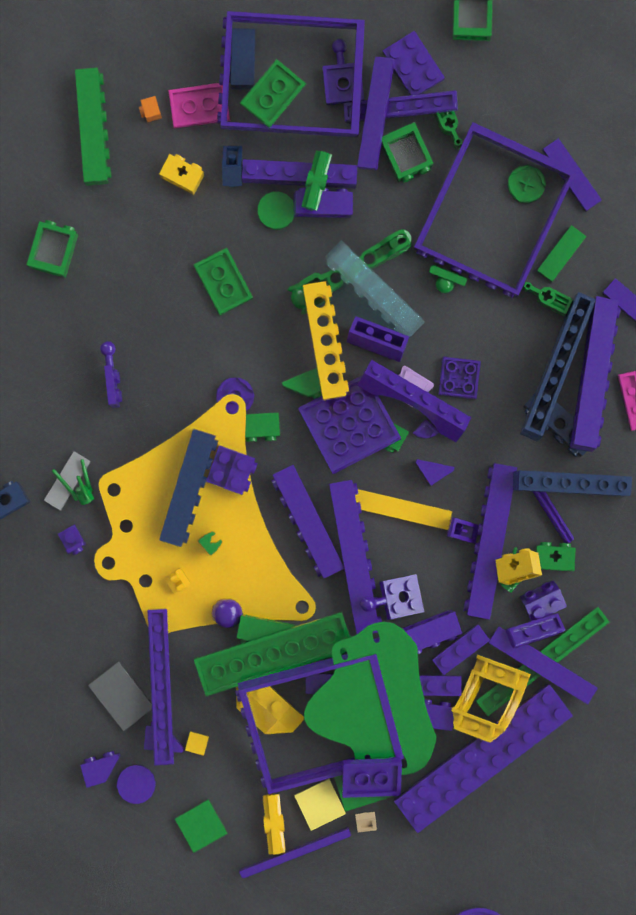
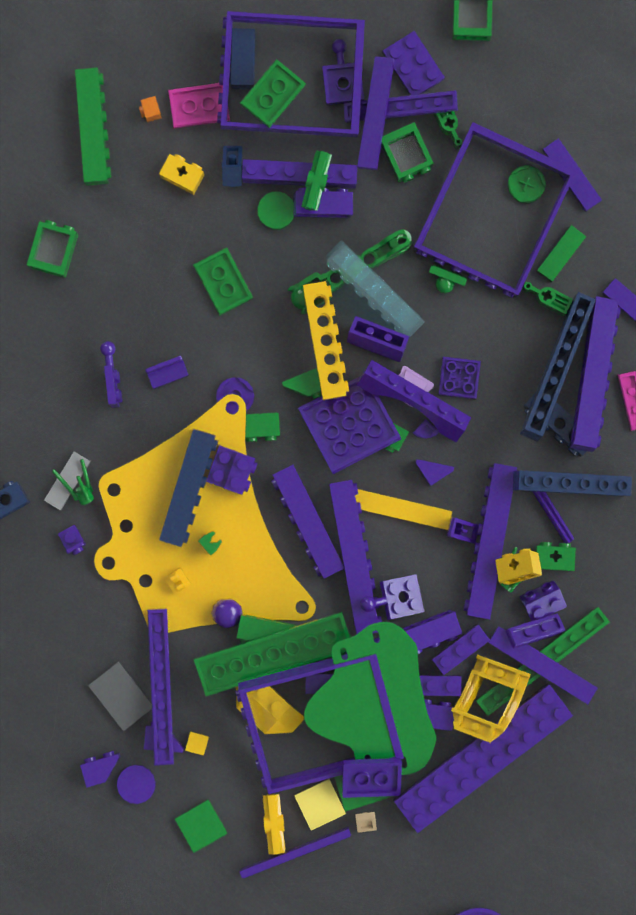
none -> dark purple panel [145,356,189,389]

